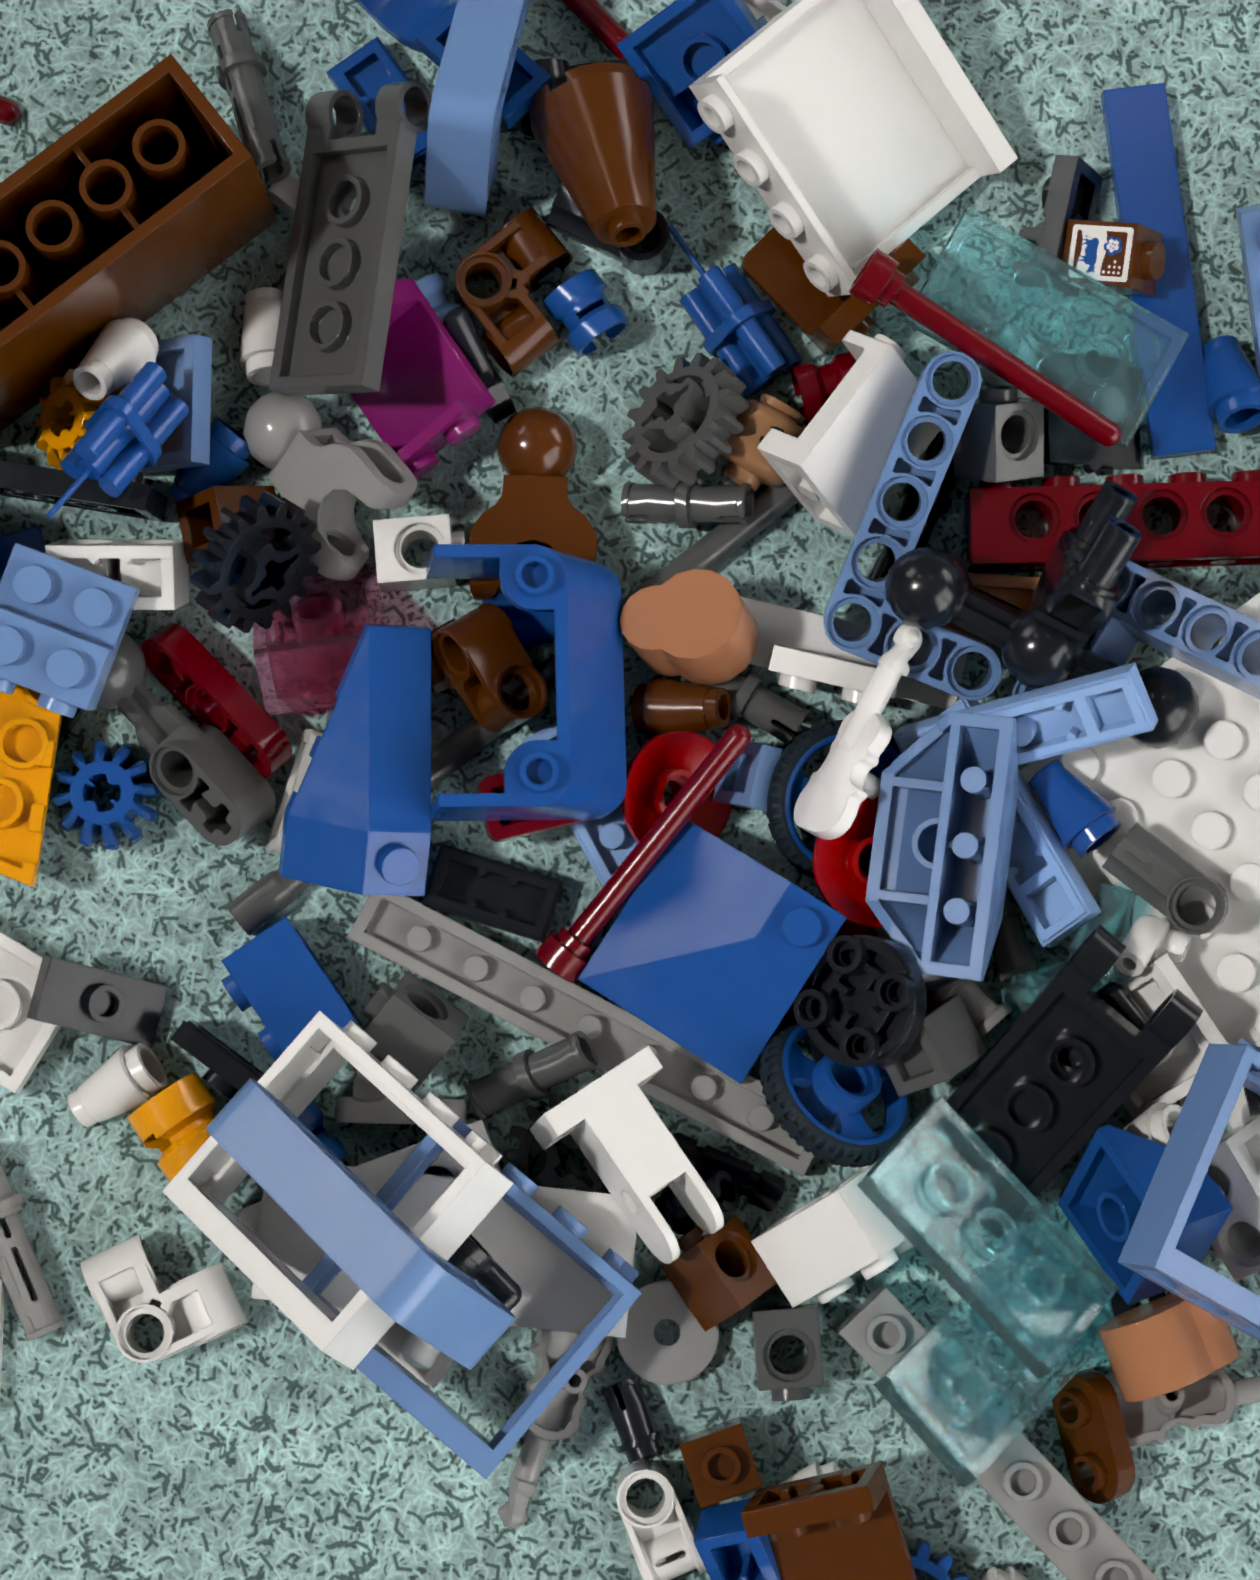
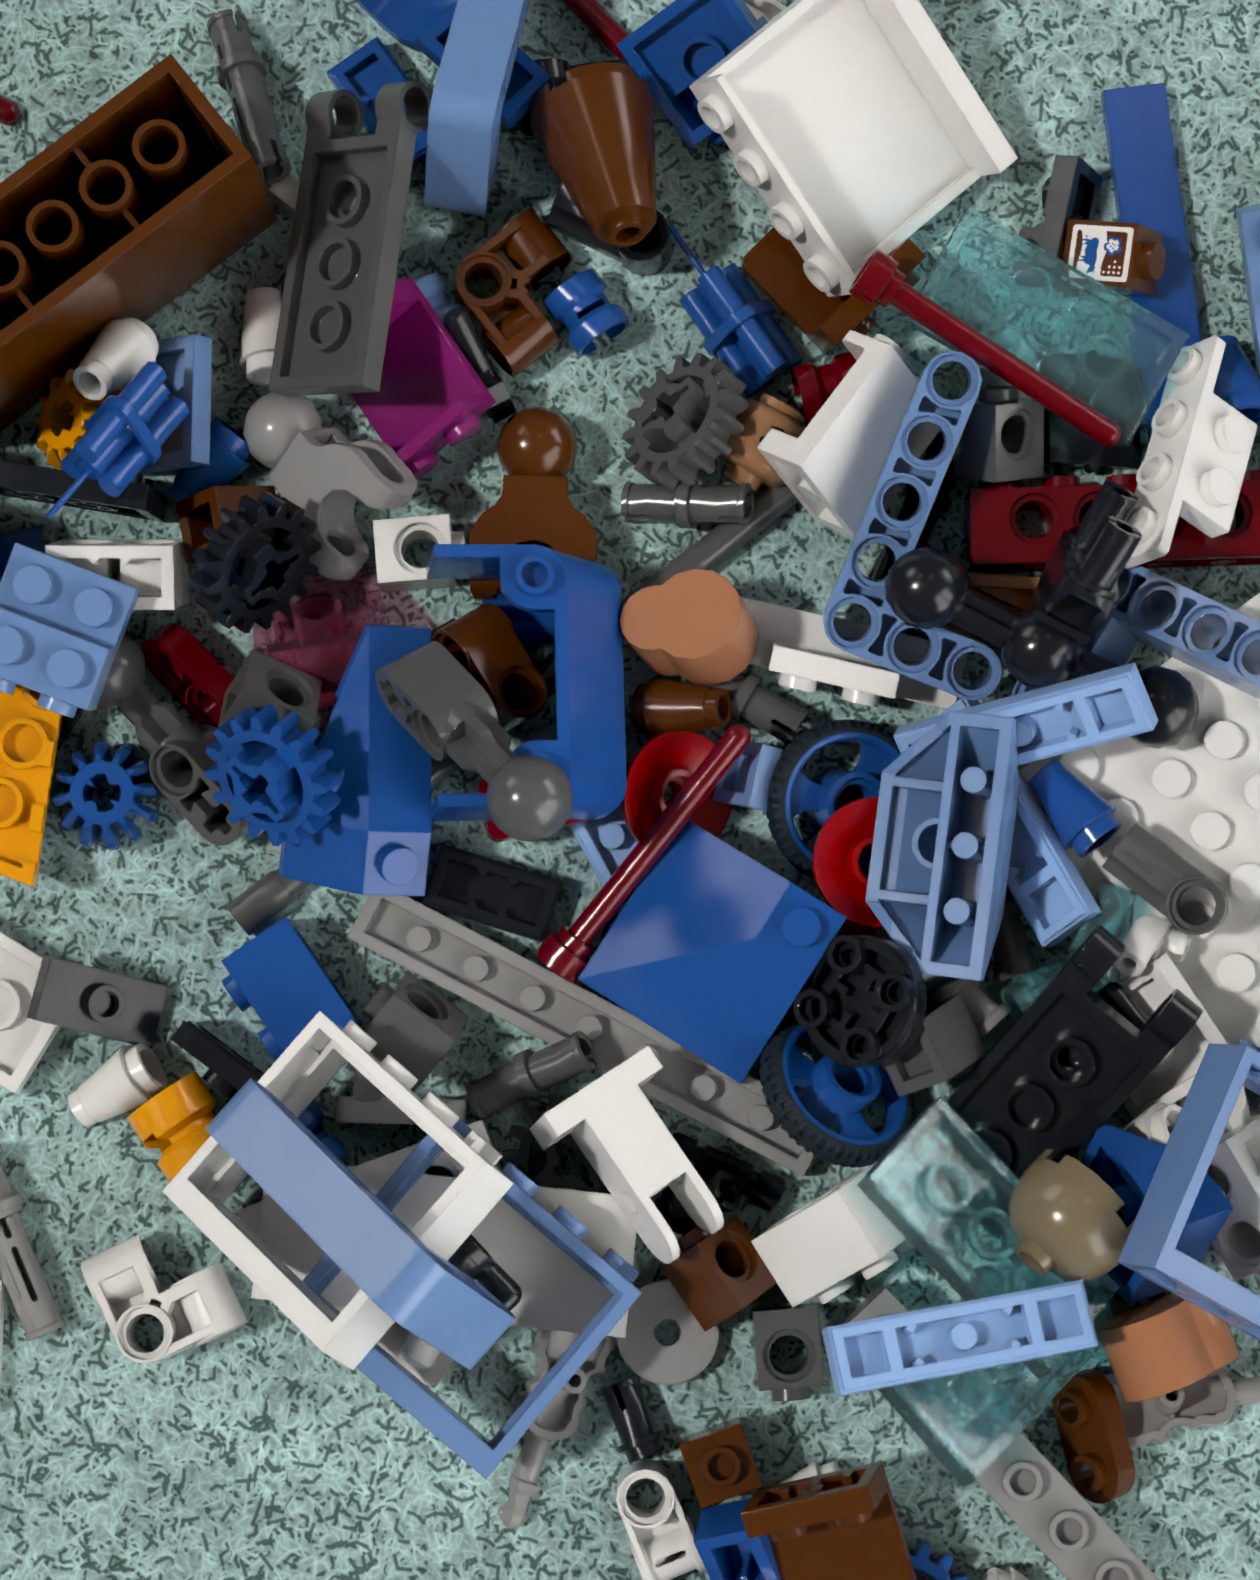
white piece [794,624,922,840] -> none
none -> blue gear [205,704,342,847]
none -> dark grey brick [218,649,325,732]
none -> dark grey beam [375,641,573,842]
none -> light blue plate [822,1279,1098,1397]
none -> dark tan cylinder [1008,1149,1135,1282]
none -> white bracket [1124,335,1258,569]

